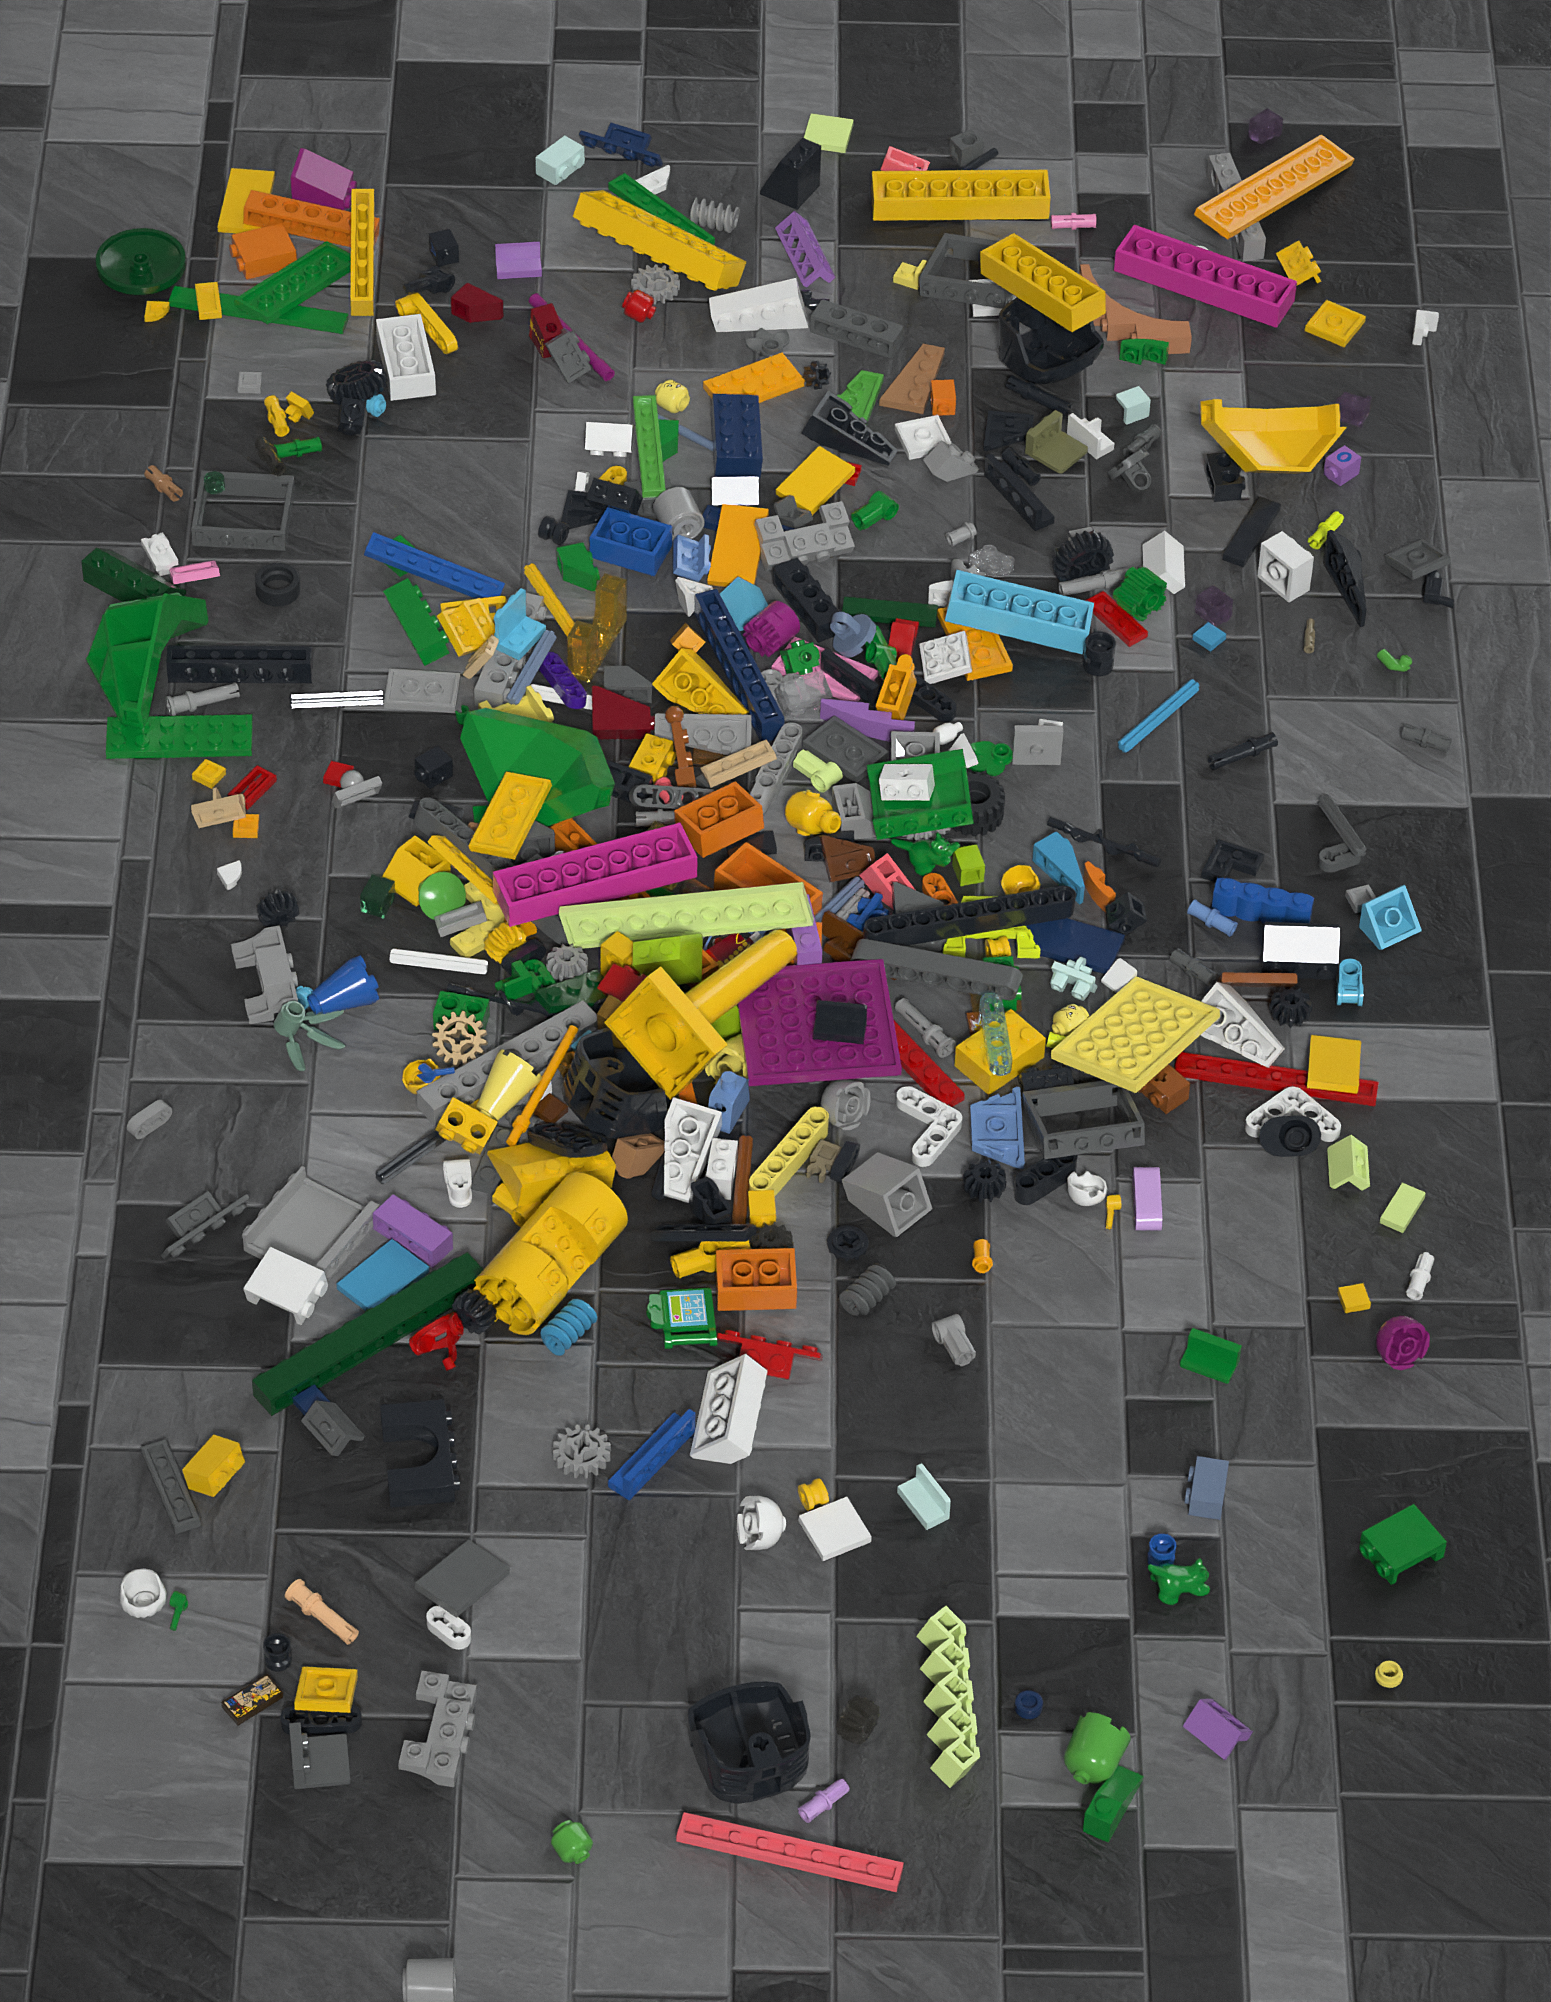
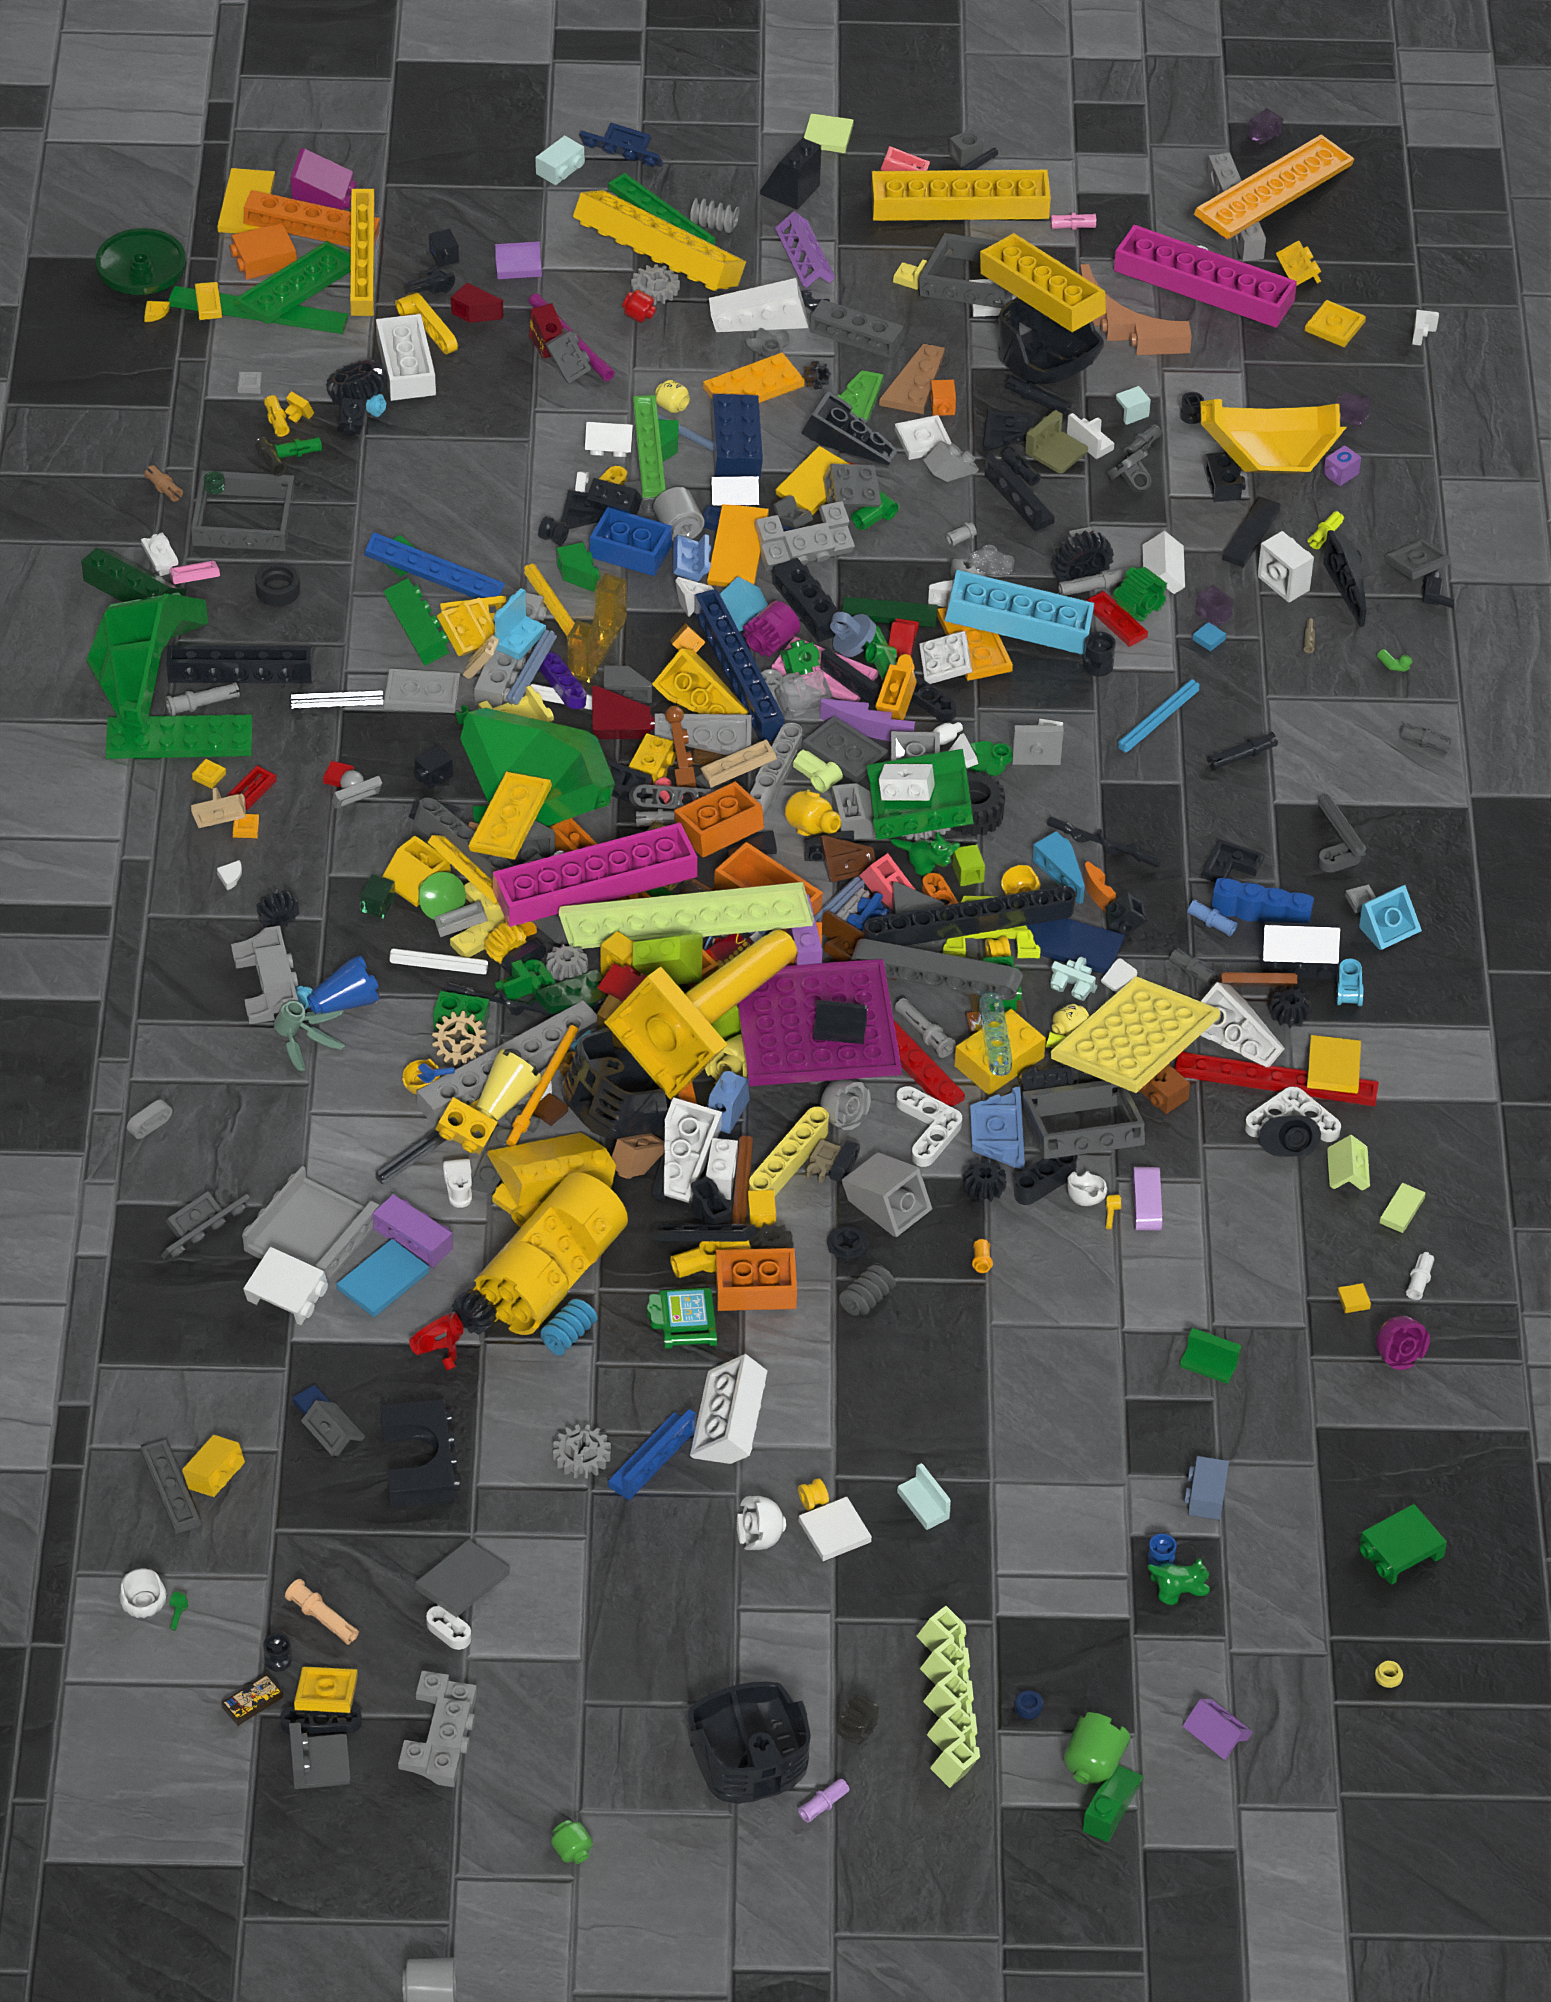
dark green brick [252,1252,484,1416] -> none
black tile [528,1122,608,1158] -> none
white tile [635,165,670,194] -> none
coral plate [676,1812,904,1892] -> none
red bracket [717,1330,823,1380] -> none
light grey piece [932,1314,976,1366] -> none
green slope [1119,339,1169,365] -> none
none -> dark grey bracket [823,464,881,508]
none -> black wheel [1180,392,1204,424]

